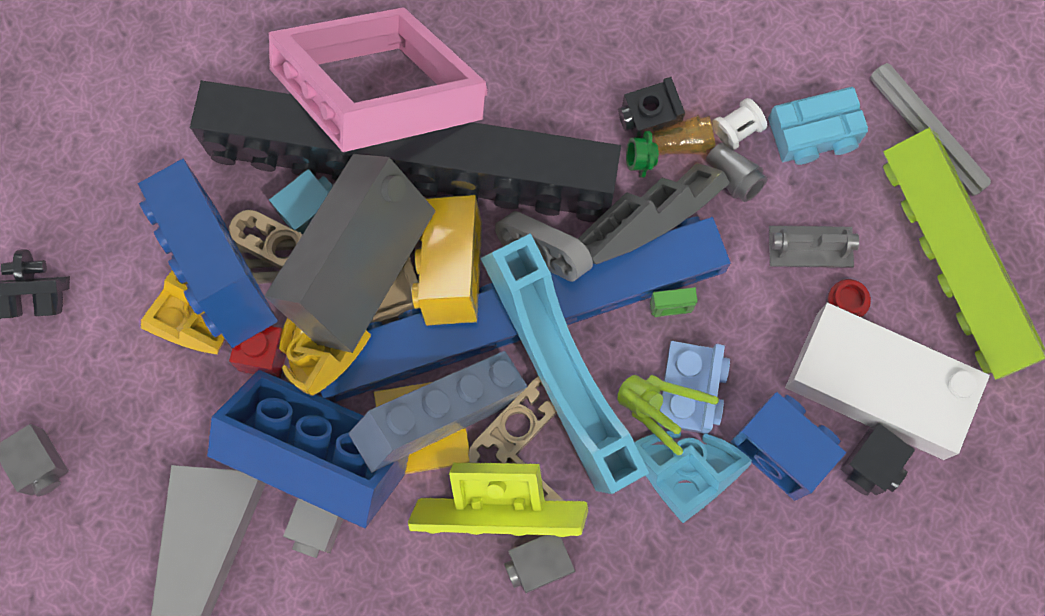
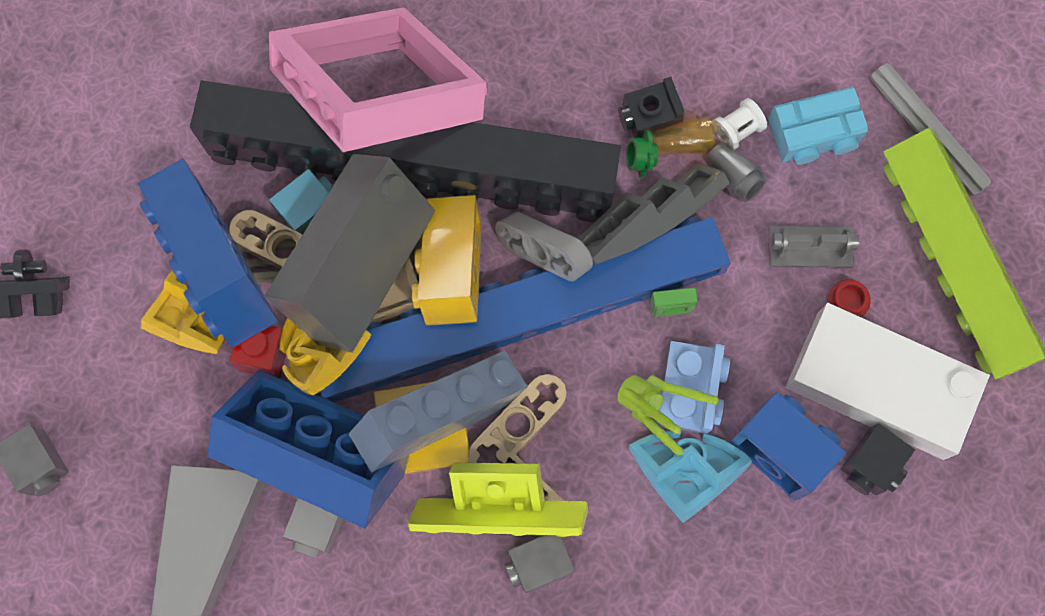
medium azure arch [480,233,649,494] -> none

